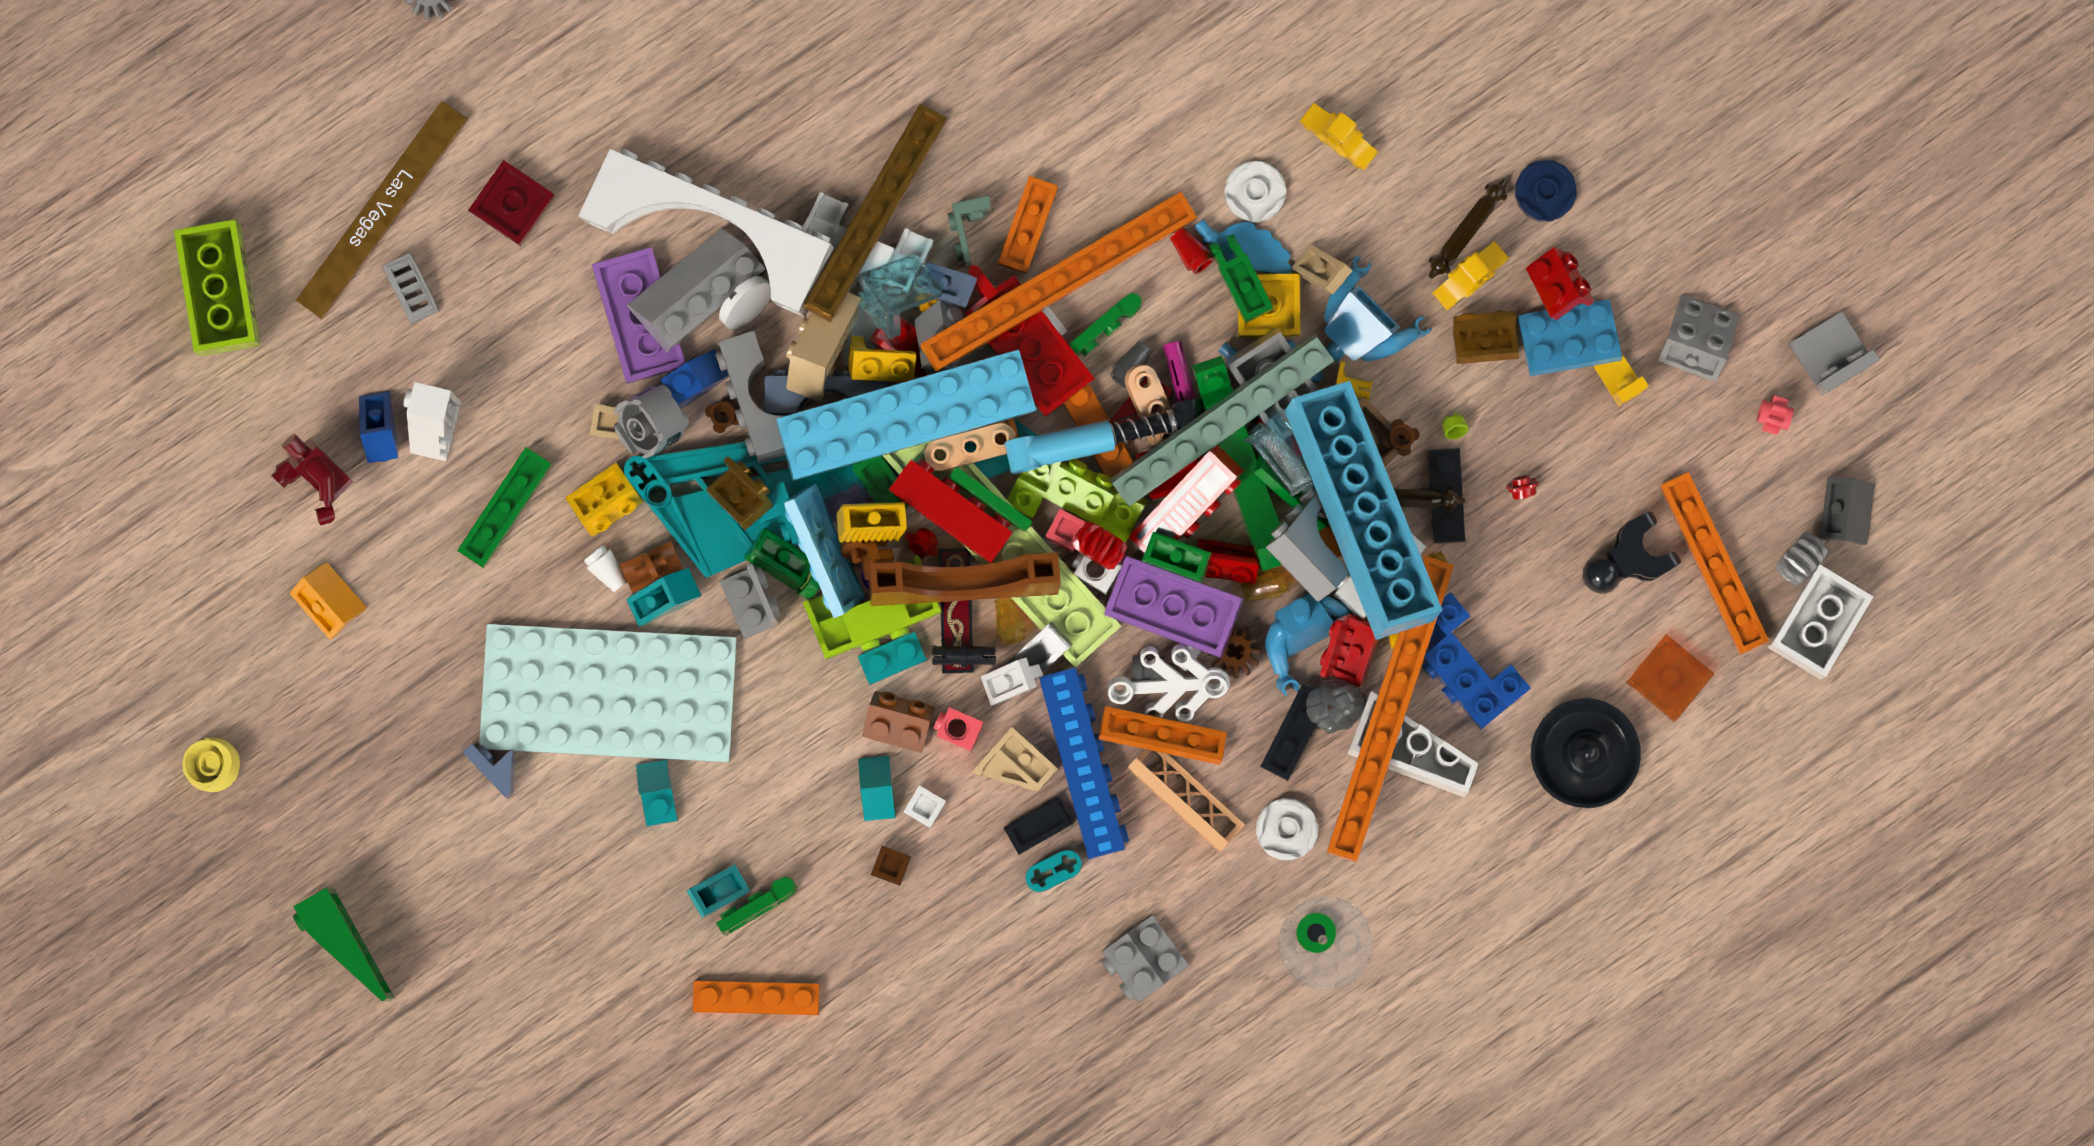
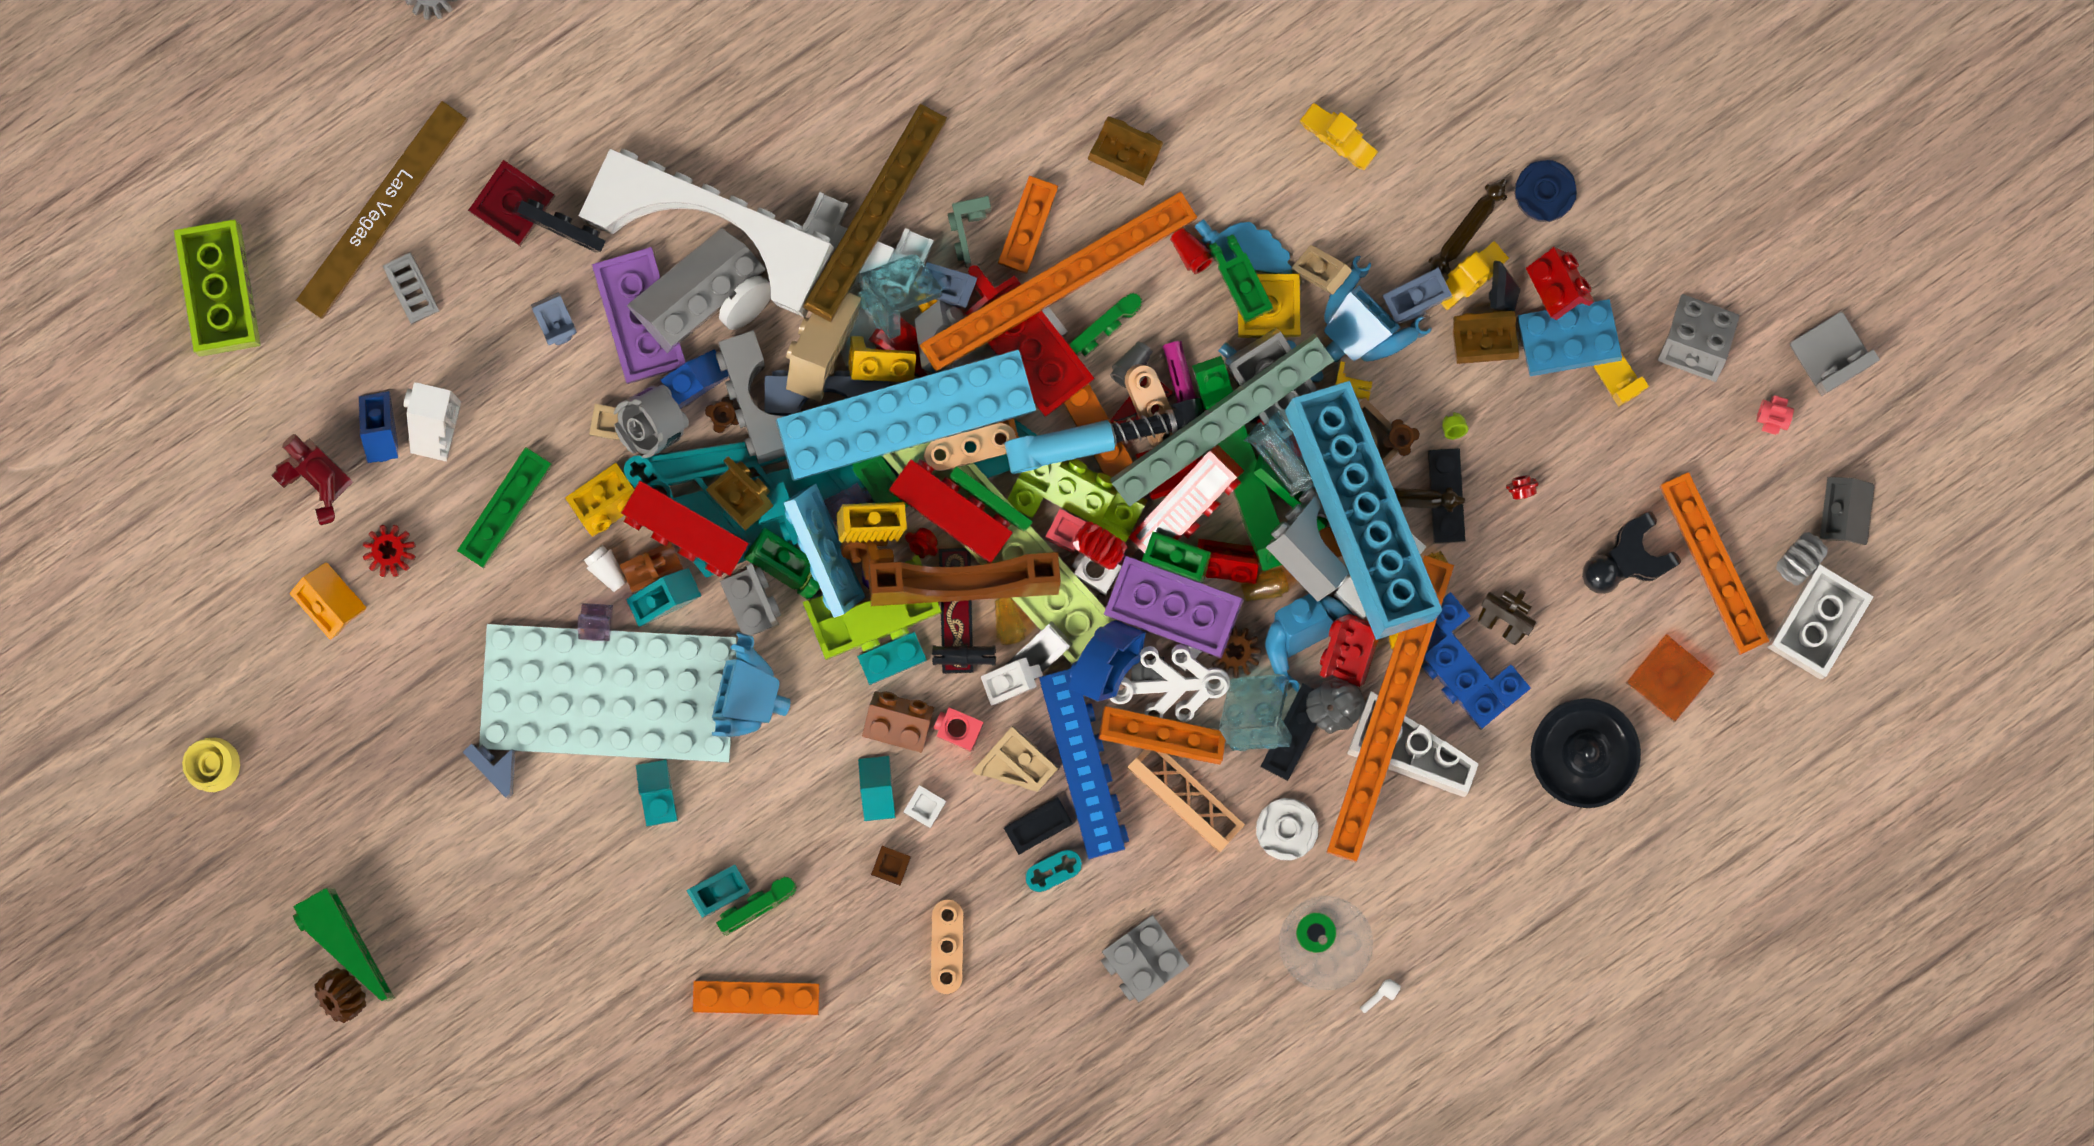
white tile [1224,161,1286,223] -> none
none -> reddish brown gear [314,968,367,1023]
none -> red gear [363,525,416,577]
none -> black plate [512,198,606,253]
none -> sand blue bracket [531,292,577,345]
none -> clear purple bracket [578,603,614,641]
none -> red brick [621,480,749,578]
none -> dark azure torso [712,632,791,737]
none -> light nougat plate [931,900,964,994]
none -> blue brick [1069,620,1146,702]
none -> pearl gold bracket [1088,116,1163,185]
none -> clear light blue bracket [1219,674,1292,751]
none -> white hand [1360,979,1401,1013]
none -> sand blue slope [1382,268,1453,324]
none -> dark brown hips [1478,589,1537,645]
none -> black piece [1488,261,1520,312]

